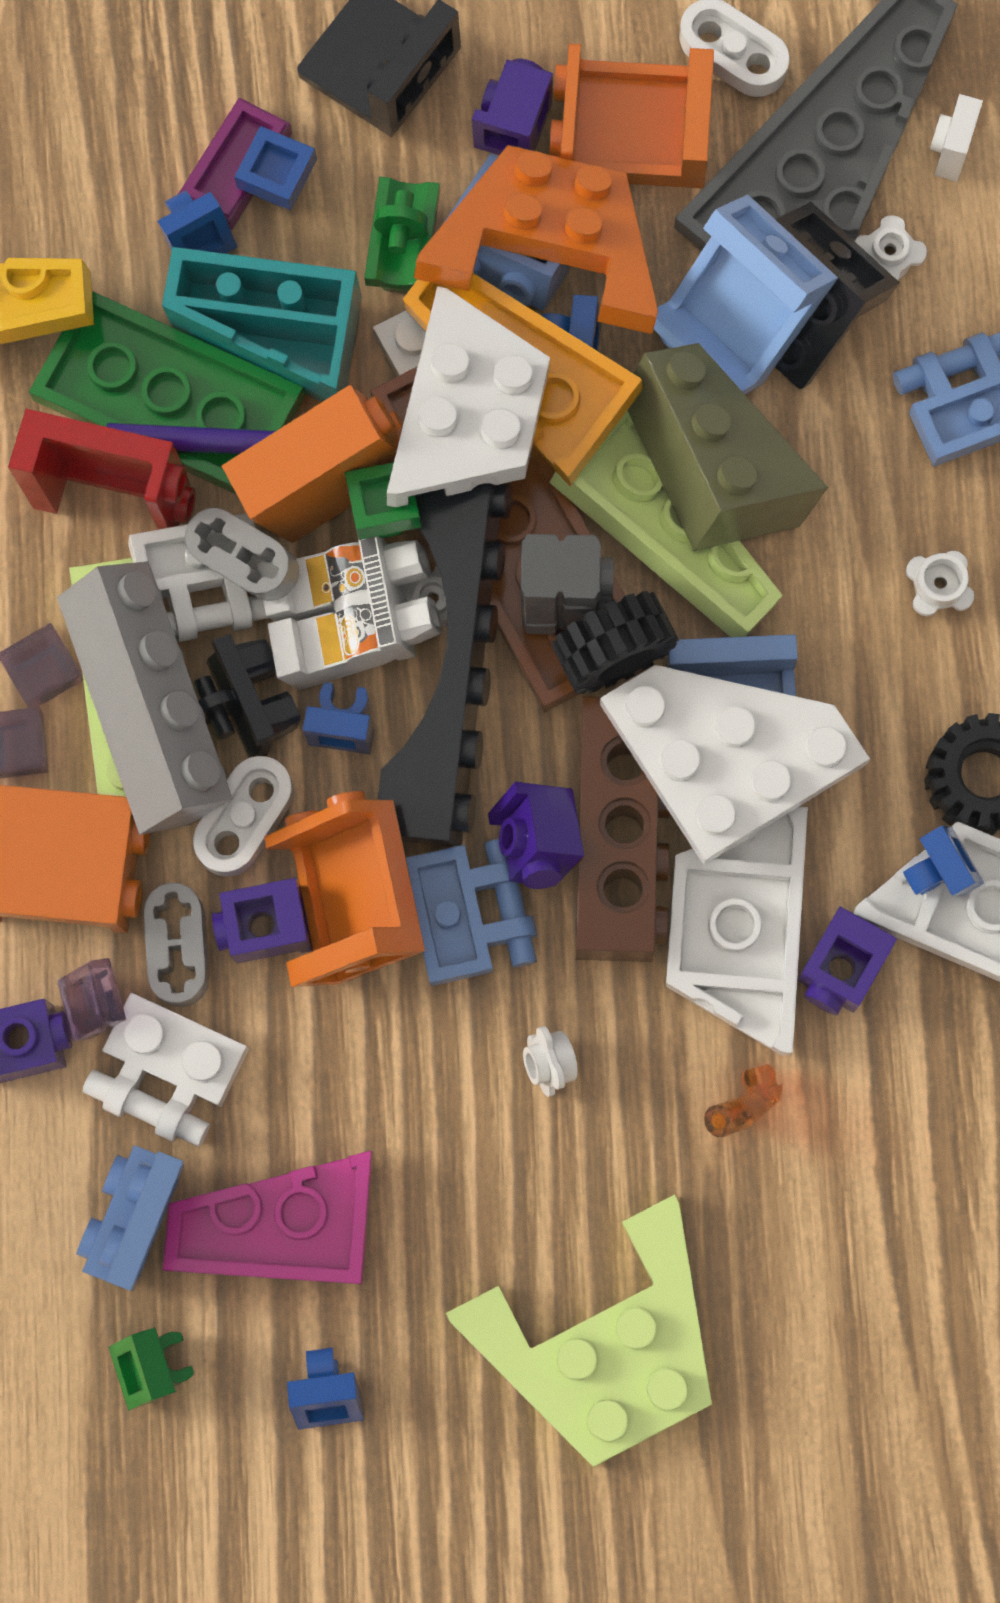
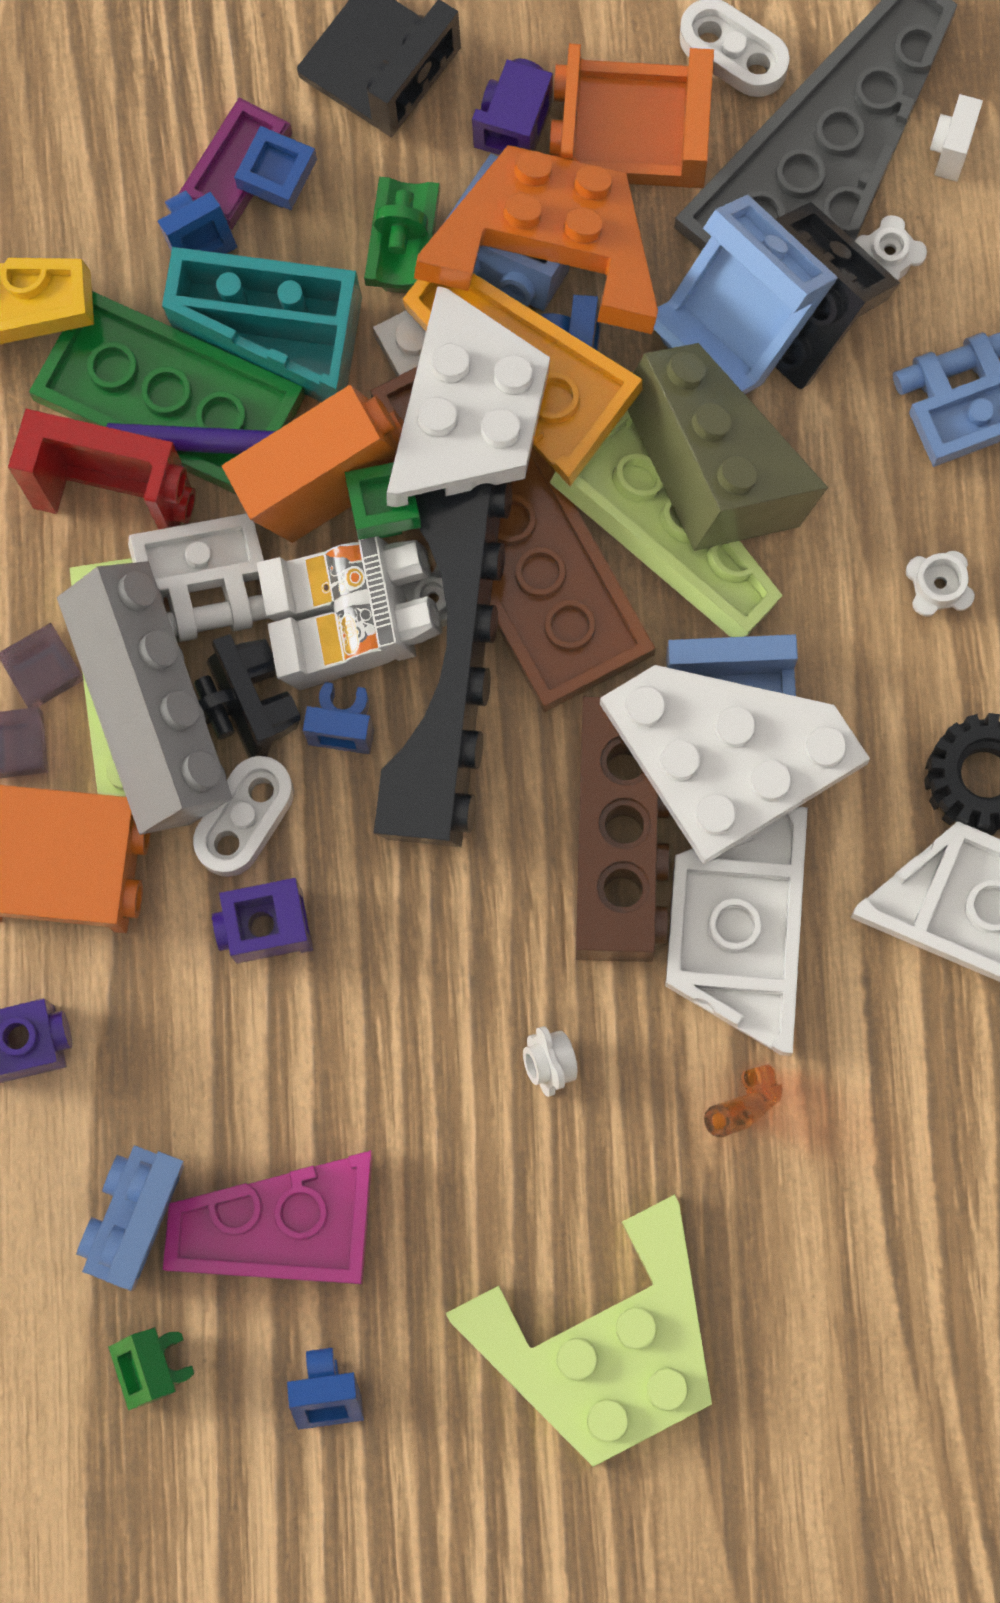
tile [57,958,126,1041] -> none
white plate [82,993,249,1147] -> none
light grey beam [144,883,210,1007] -> none
light grey beam [185,508,299,601] -> none
orange panel [264,791,425,987] -> none
medium blue plate [406,838,538,986] -> none
dark purple brick [488,782,584,889] -> none
dark grey brick [521,534,614,634] -> none
black tyre [552,591,679,694] -> none
dark purple brick [797,906,897,1015] -> none
blue tile [903,825,985,896] -> none

